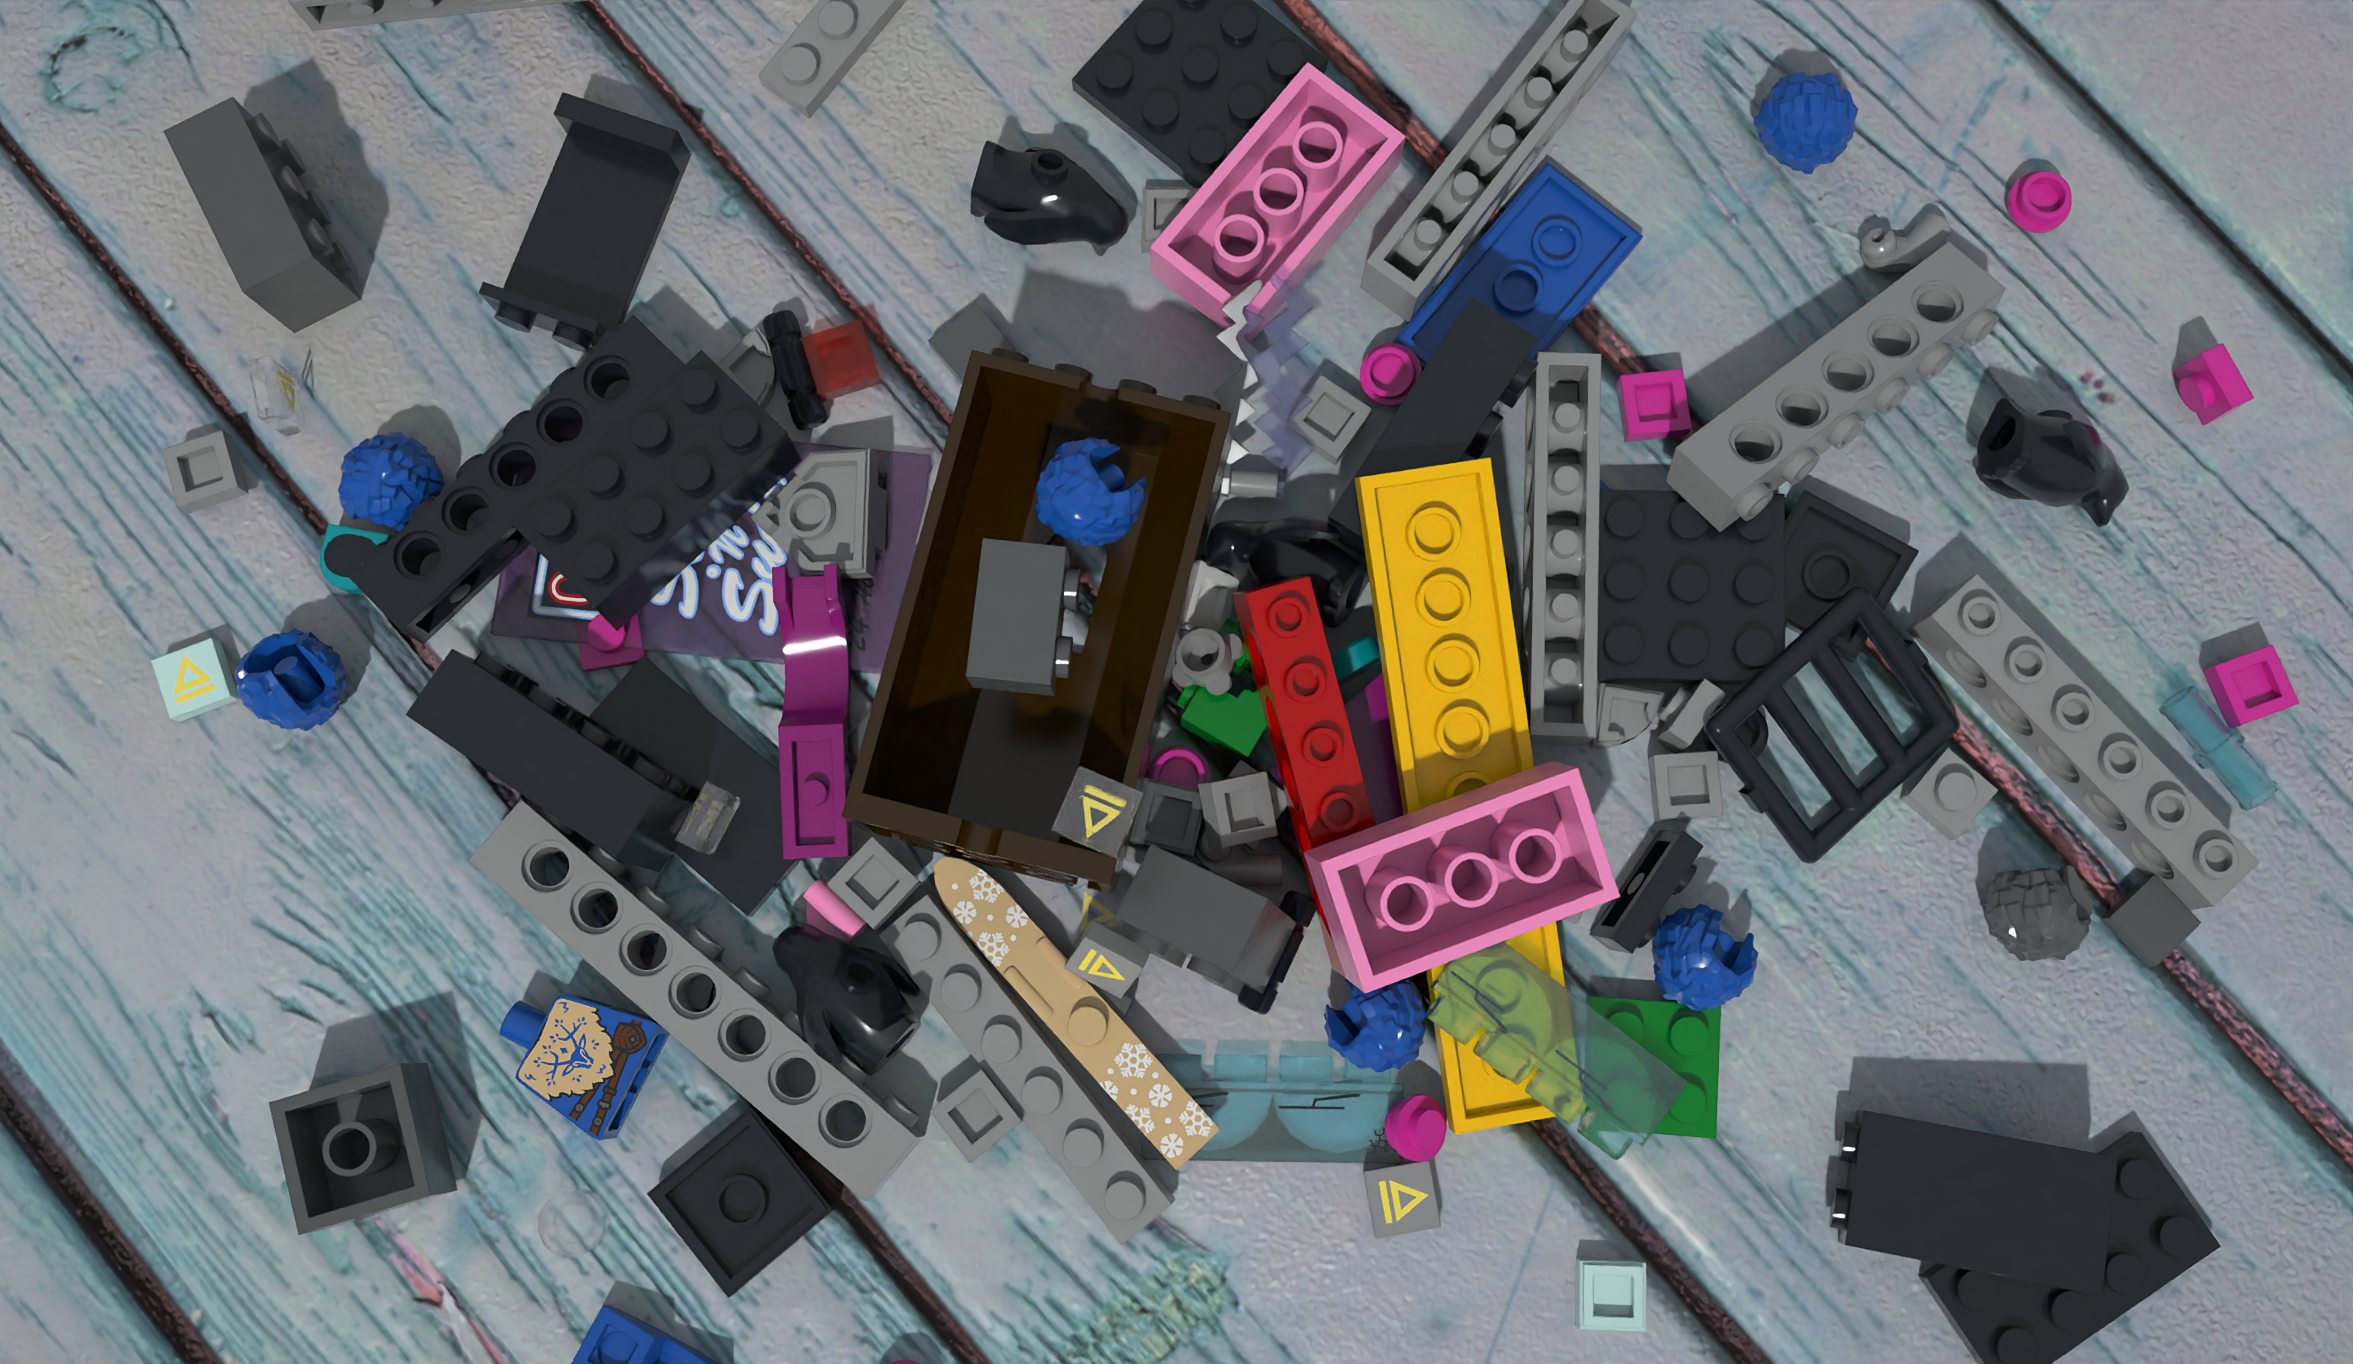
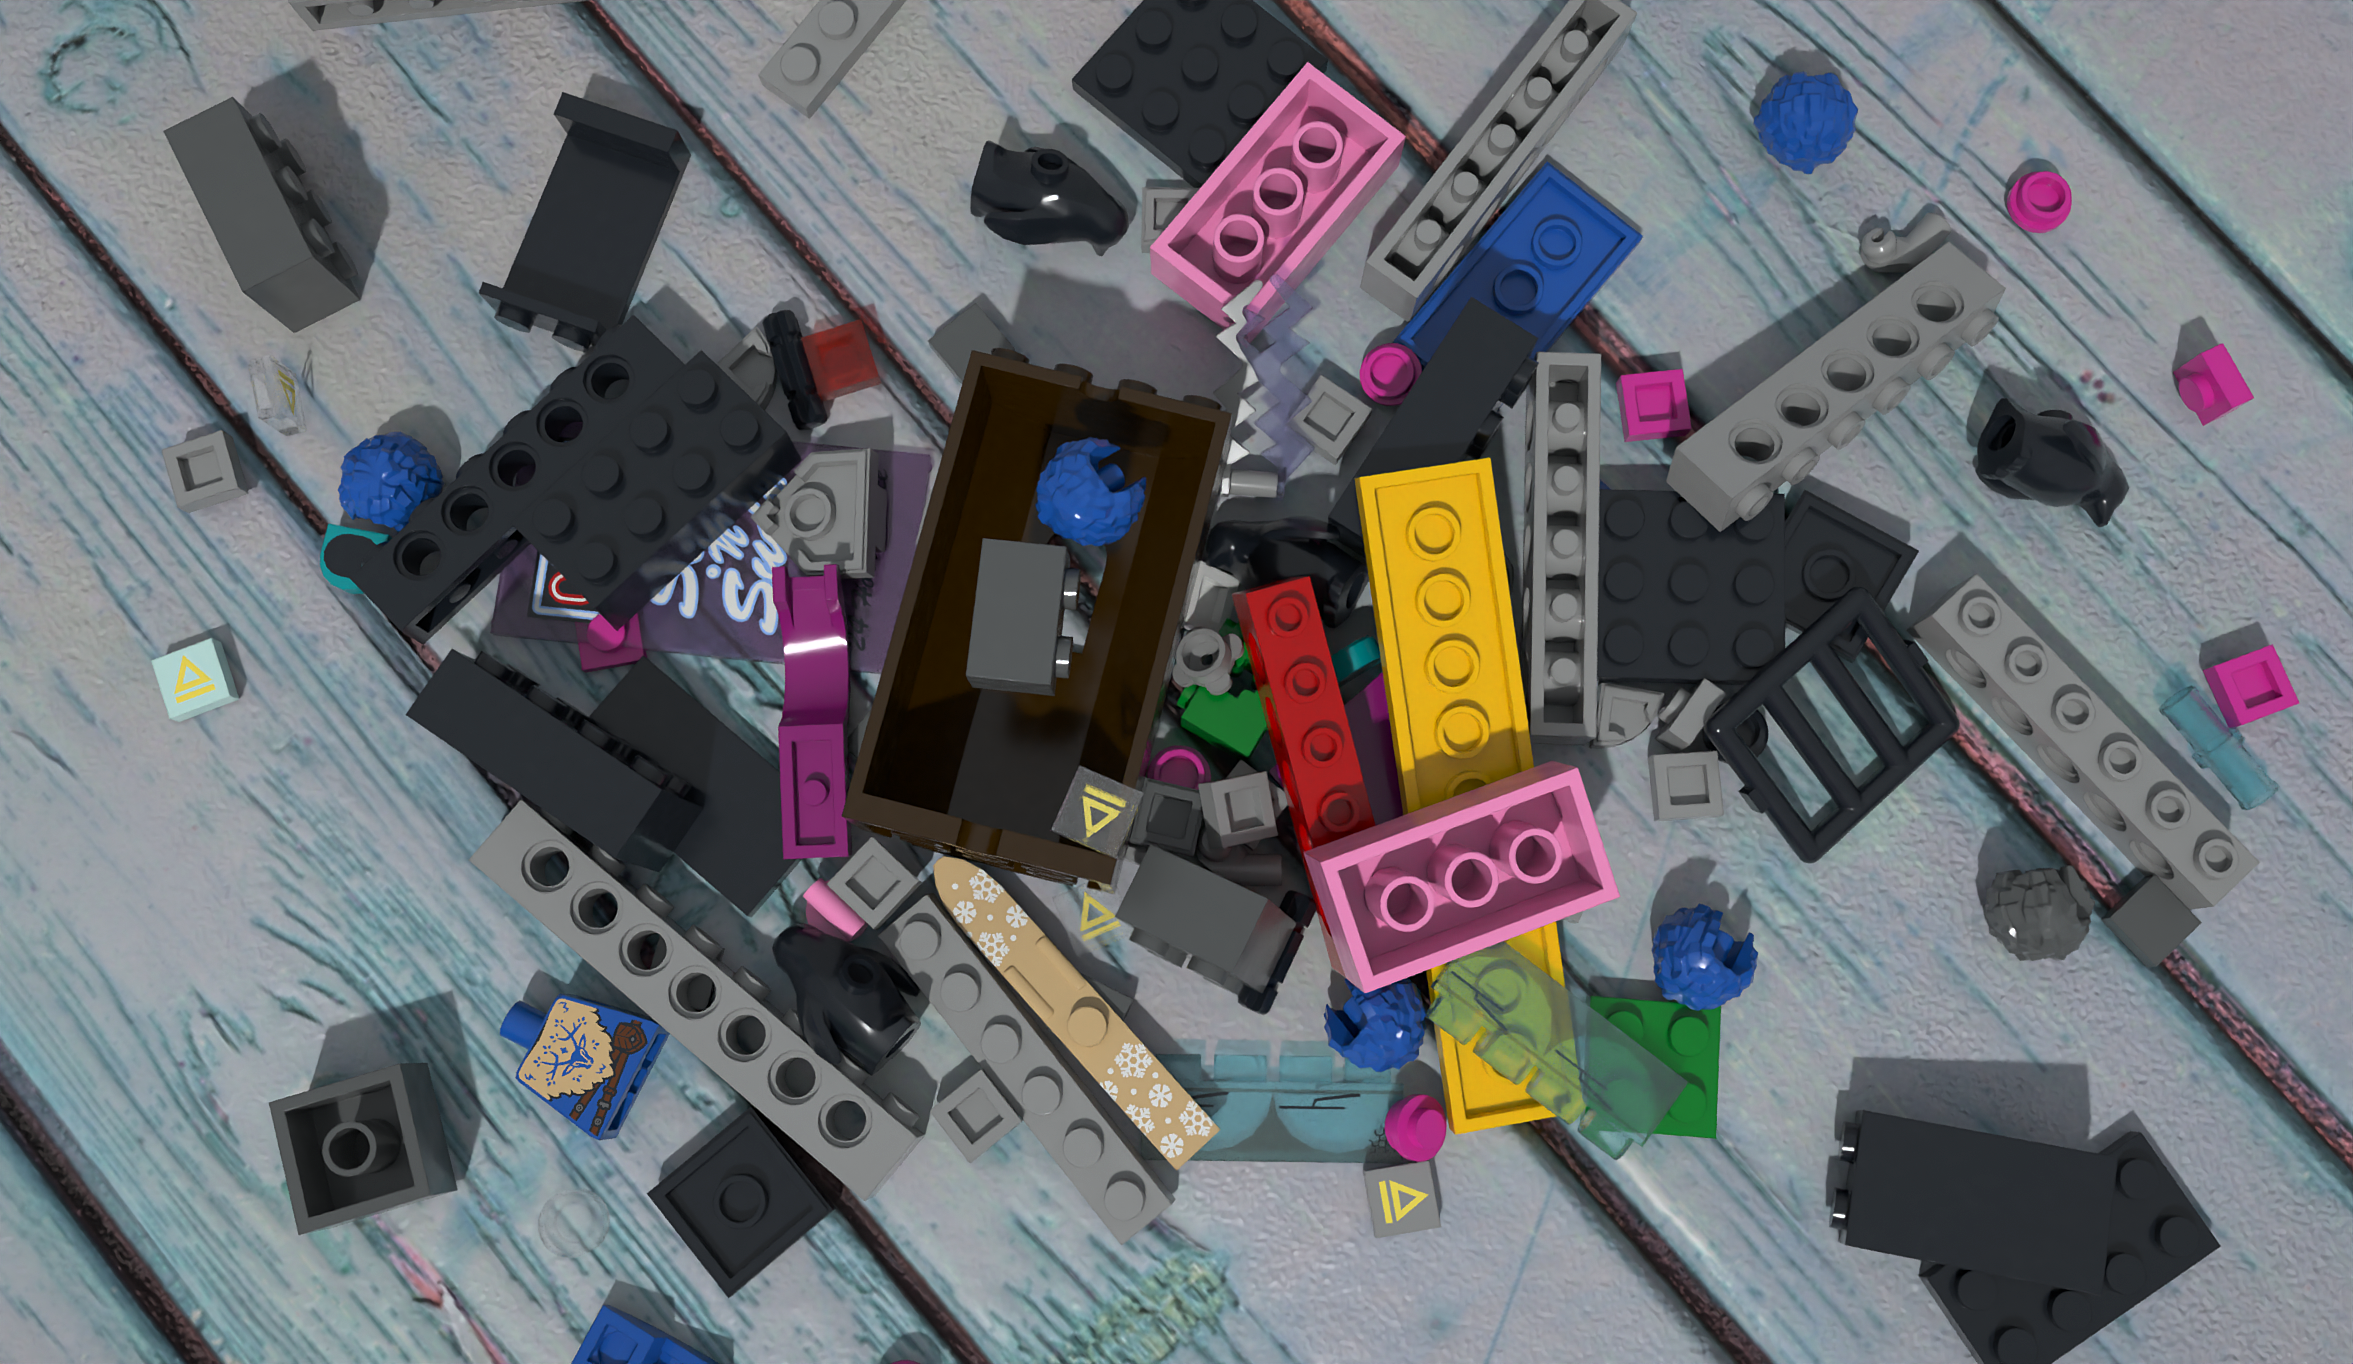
blue piece [235,628,347,731] -> none
clear tile [675,781,741,856] -> none
light grey tile [1064,920,1151,999] -> none
light aqua tile [1575,1258,1646,1332] -> none
black plate [1589,830,1704,954] -> none
light grey plate [1900,748,1998,840] -> none

